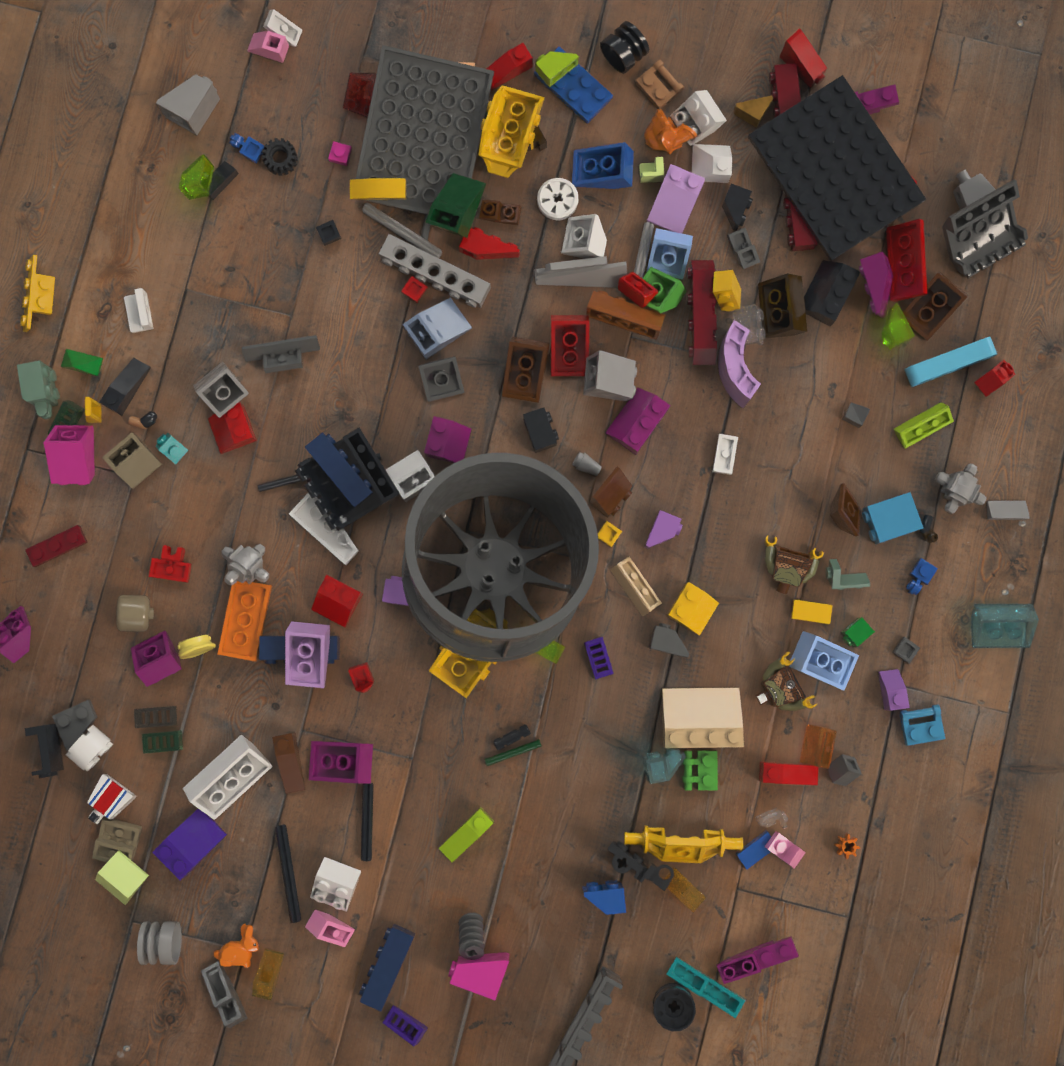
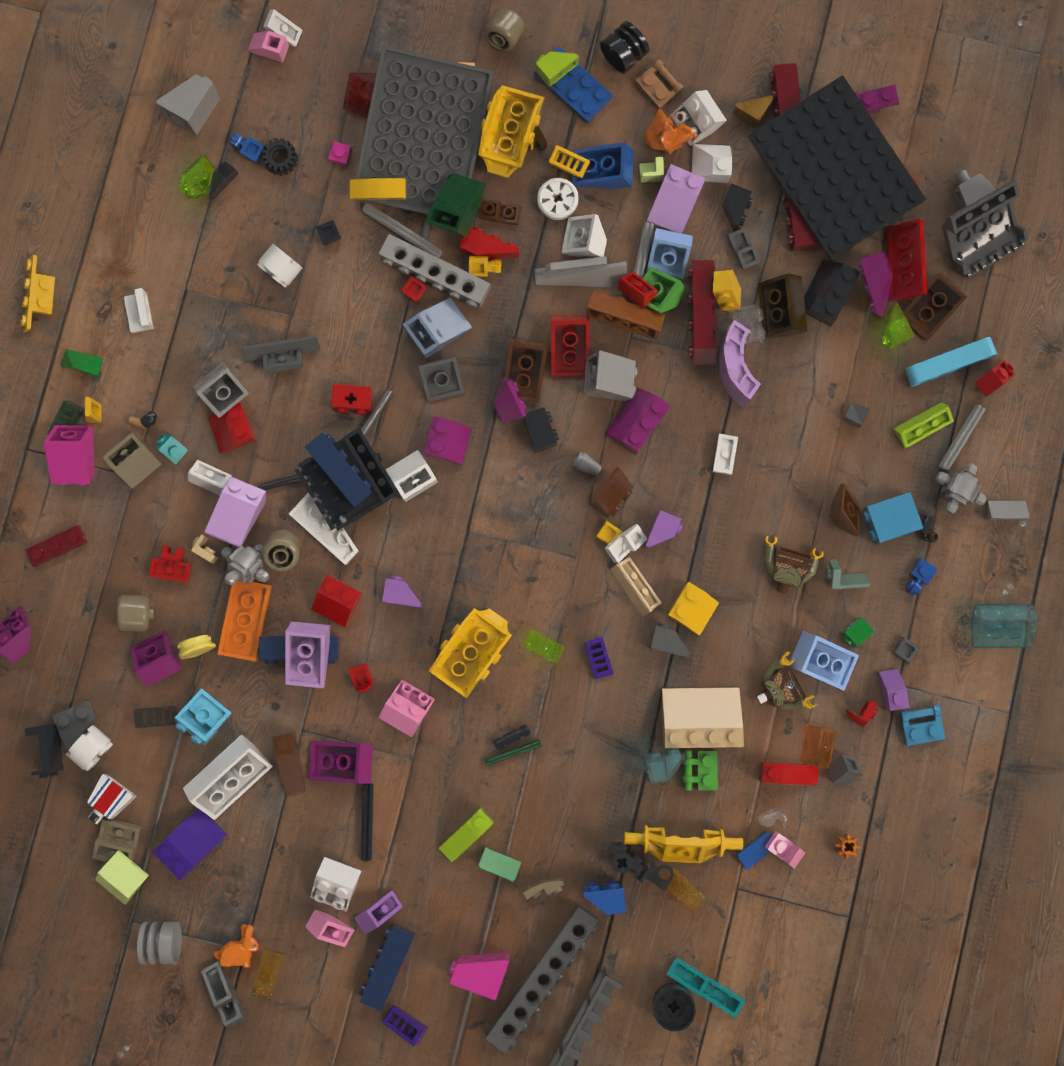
sand green hinge [17,361,60,420] -> none
black slope [99,358,151,416] -> none
clear green slope [142,730,183,754] -> none
black axle [275,824,301,923] -> none
dark grey wheel [402,453,599,662] -> none
dark grey piece [458,913,484,960] -> none
red slope [486,43,533,91] -> none
magenta slope [716,936,799,984] -> none
red slope [780,28,827,88] -> none
yellow tile [791,599,833,624] -> none
none -> medium azure plate [175,688,231,746]
none -> white slope [188,460,232,496]
none -> tan bracket [191,534,218,564]
none -> lavender slope [205,477,266,548]
none -> white brick [257,243,303,288]
none -> dark tan head [262,530,301,572]
none -> red brick [331,384,373,415]
none -> medium lavender slope [355,891,403,934]
none -> dark grey bar [361,389,393,436]
none -> bright pink slope [378,680,435,737]
none -> yellow plate [469,256,501,277]
none -> slope [478,847,521,882]
none -> dark tan head [484,8,525,52]
none -> dark grey brick [485,904,599,1053]
none -> magenta slope [493,377,527,423]
none -> dark tan slope [523,878,564,899]
none -> yellow slope [548,145,590,179]
none -> white slope [604,524,647,563]
none -> red plate [845,700,878,728]
none -> light grey axle [939,404,985,471]

